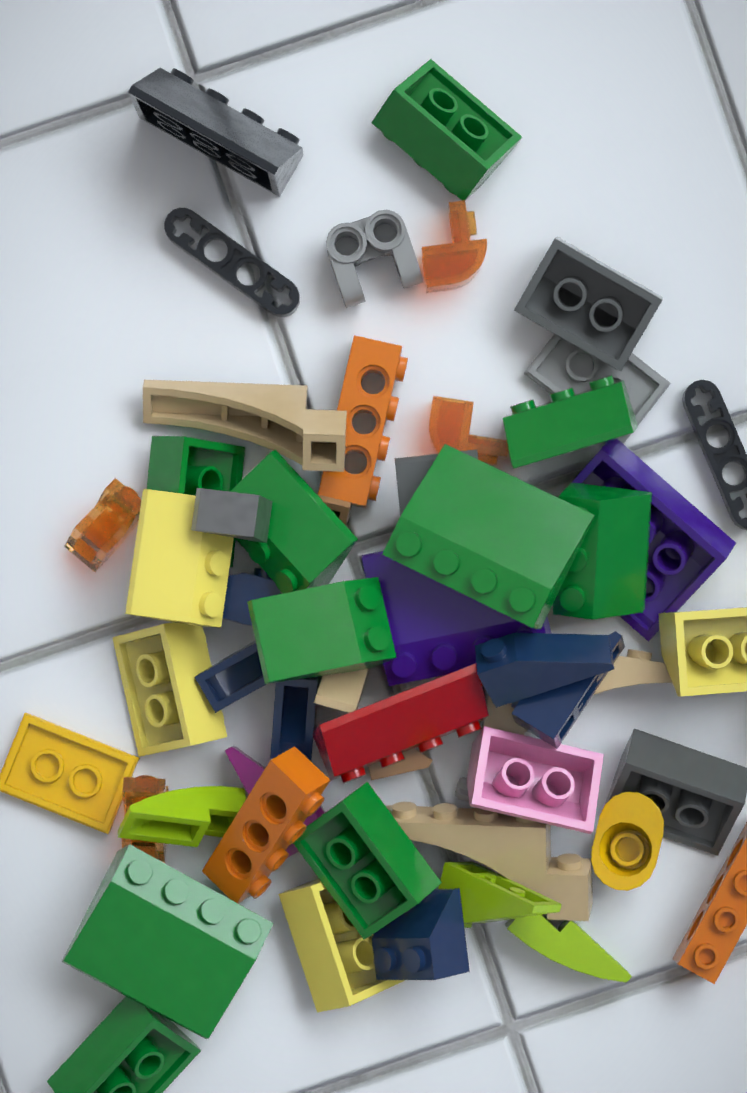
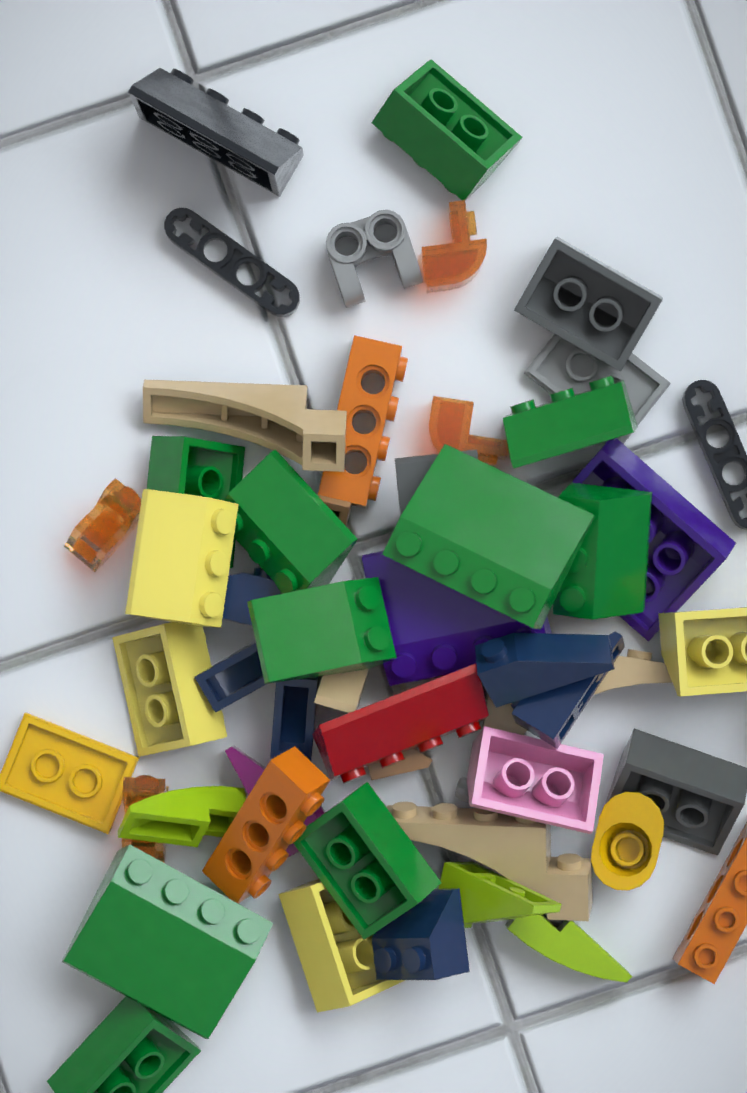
flat silver slope [191,488,273,543] -> none

